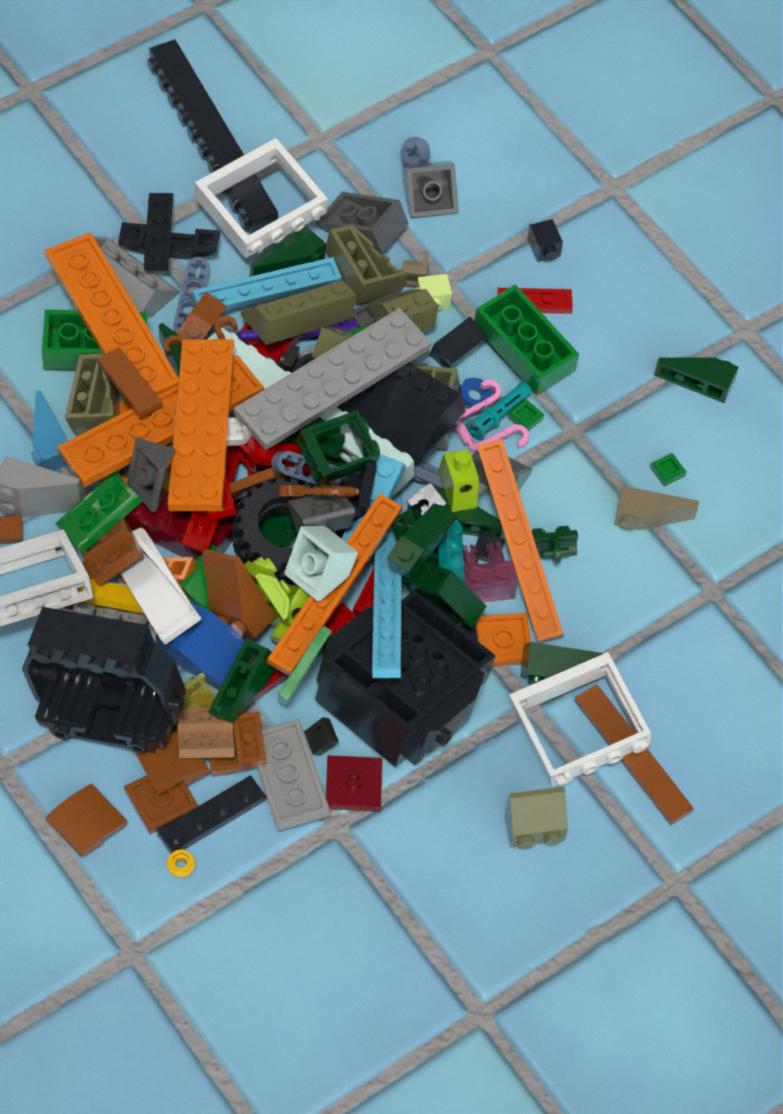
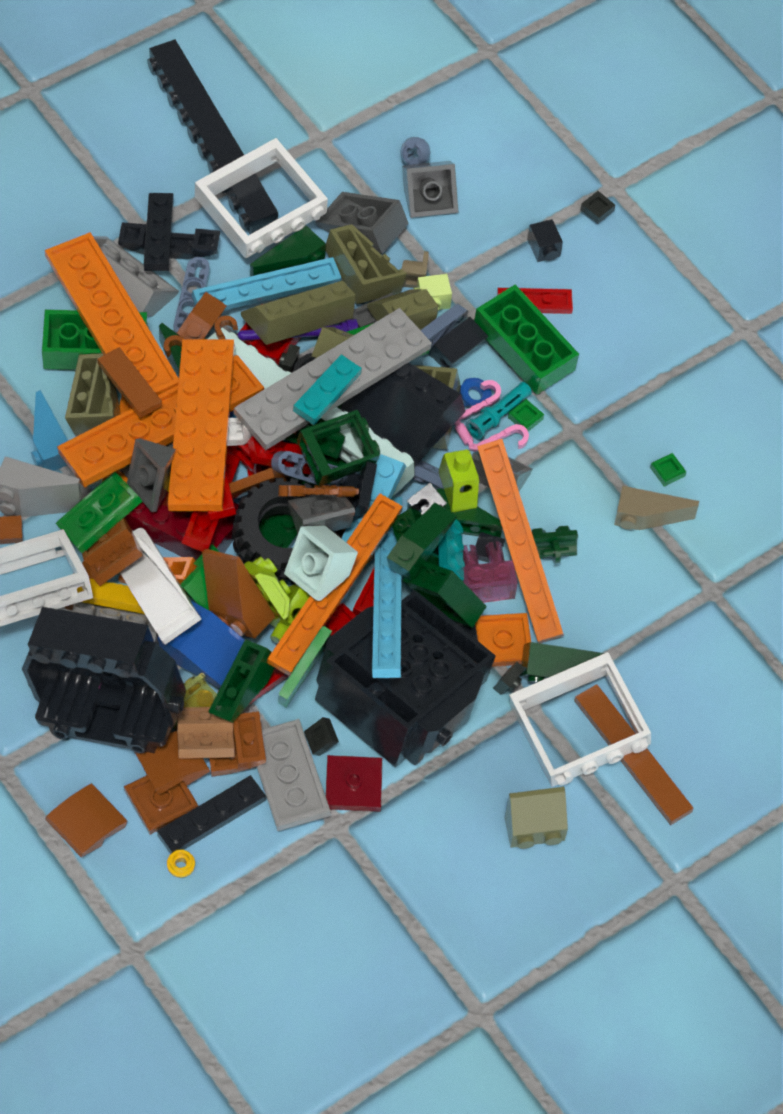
dark green slope [654,357,739,403] -> none
none -> teal plate [293,354,362,425]
none -> sand blue beam [418,303,468,357]
none -> pearl dark grey plate [493,662,525,695]
none -> pearl dark grey plate [580,191,616,224]

